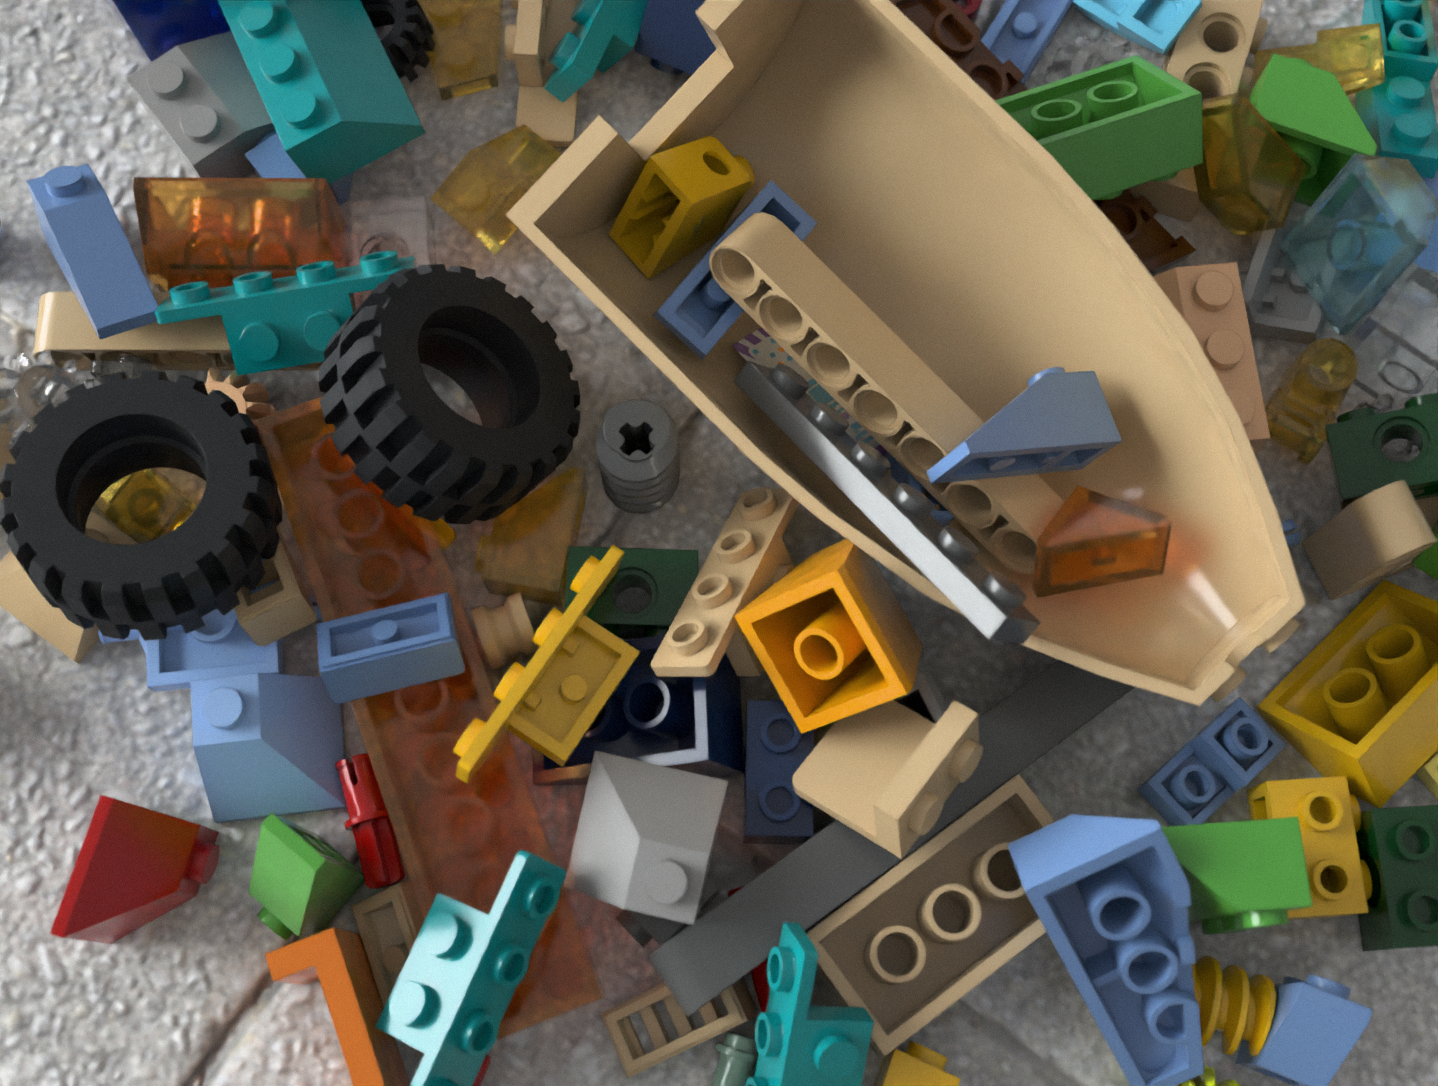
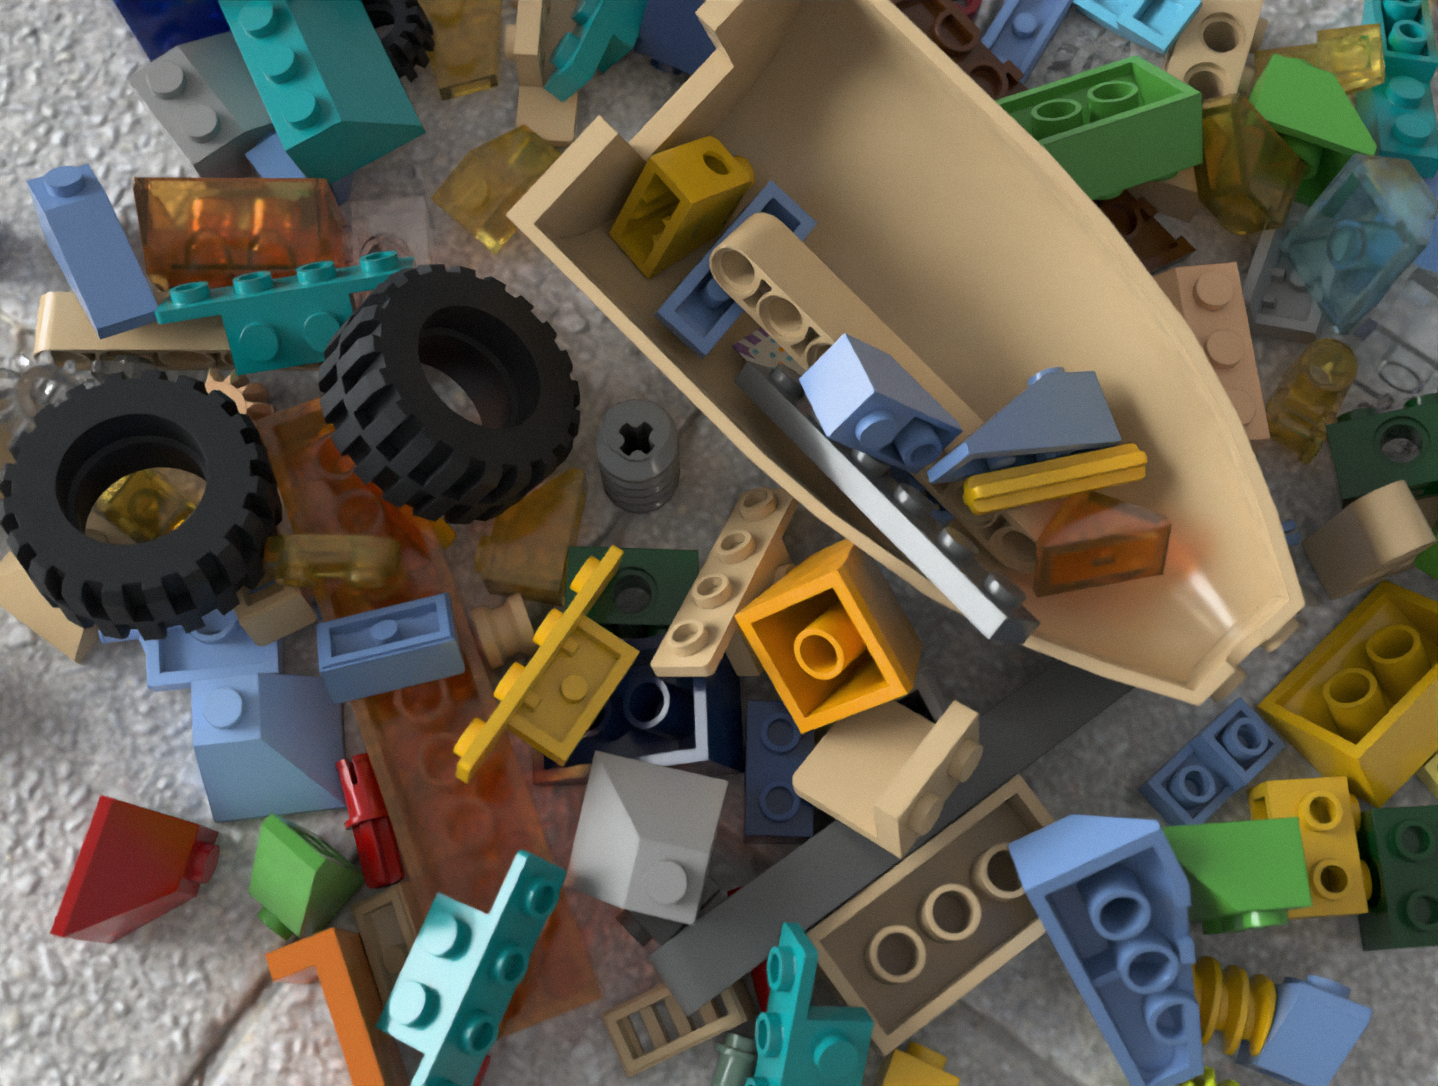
none -> clear yellow plate [263,534,402,588]
none -> medium blue slope [799,333,963,475]
none -> yellow axle [962,443,1148,515]

